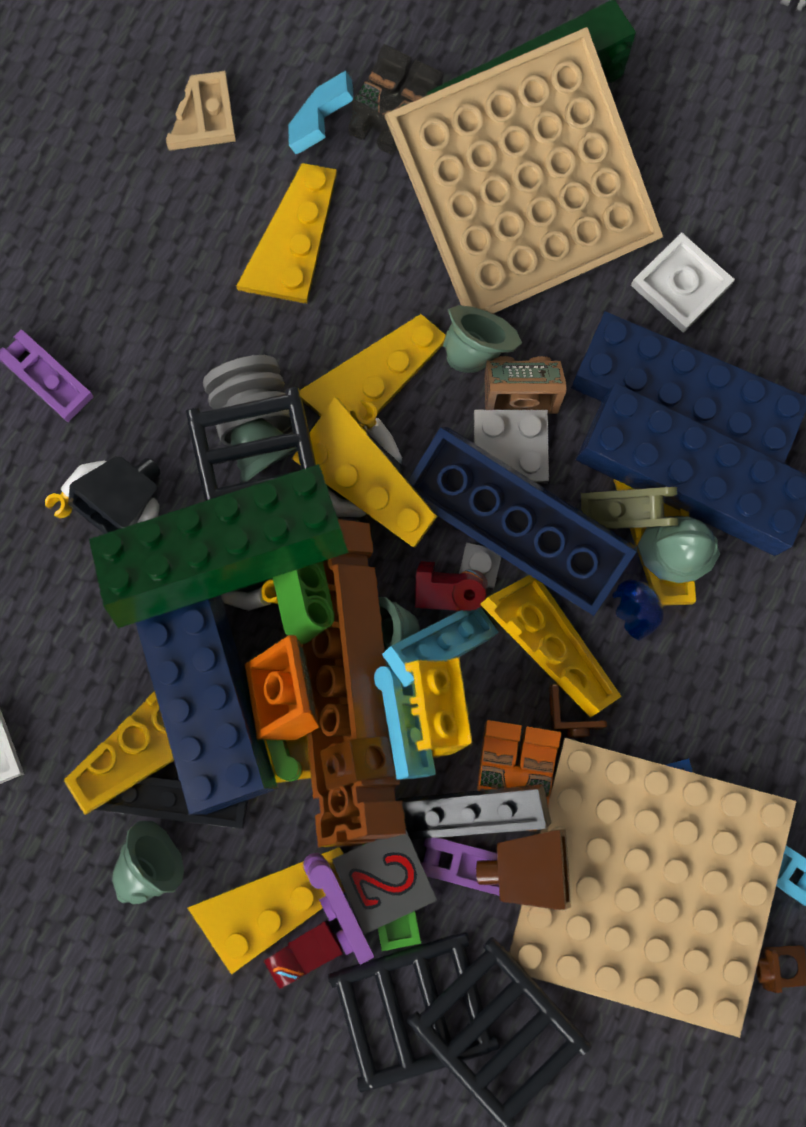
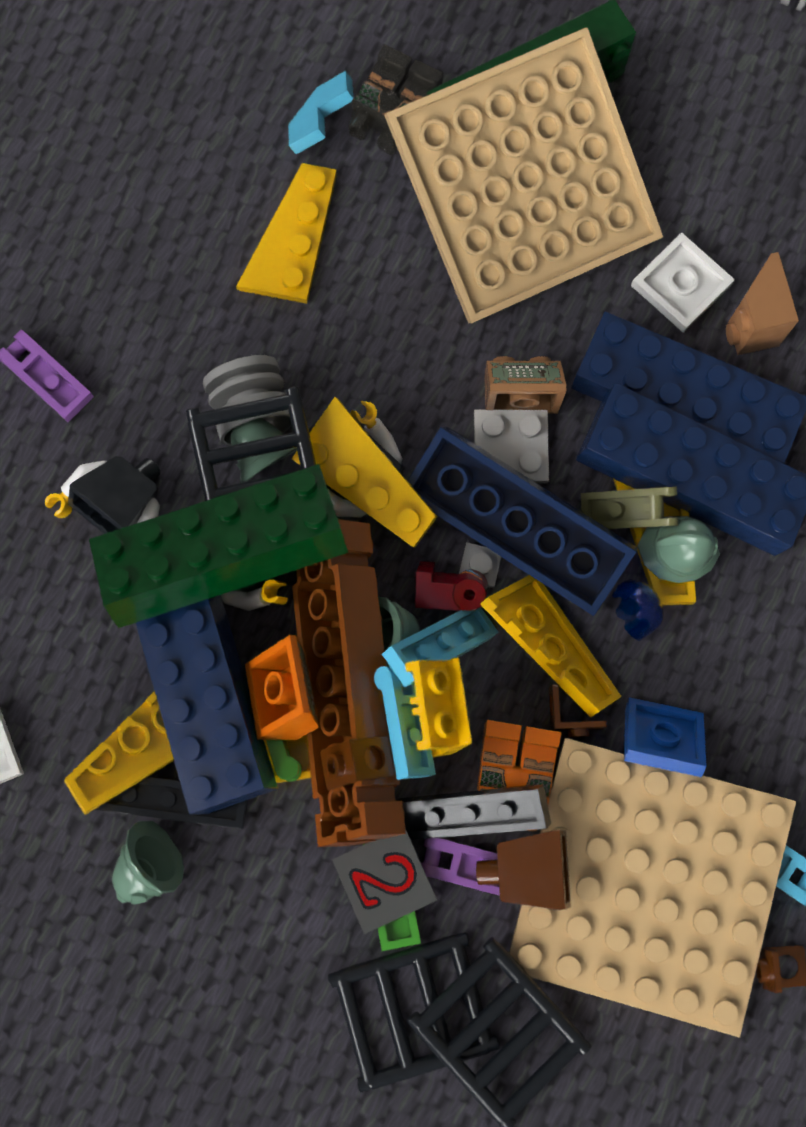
tan wing [166,71,236,150] -> none
yellow wing [188,847,346,975] -> none
dark red leg [263,920,344,989] -> none
bright green beam [273,561,335,644] -> none
yellow wing [299,314,445,429] -> none
medium lavender plate [303,853,374,965] -> none
sand green piece [443,305,522,373] -> none
none -> blue plate [624,697,706,777]
none -> medium nougat slope [726,252,799,355]

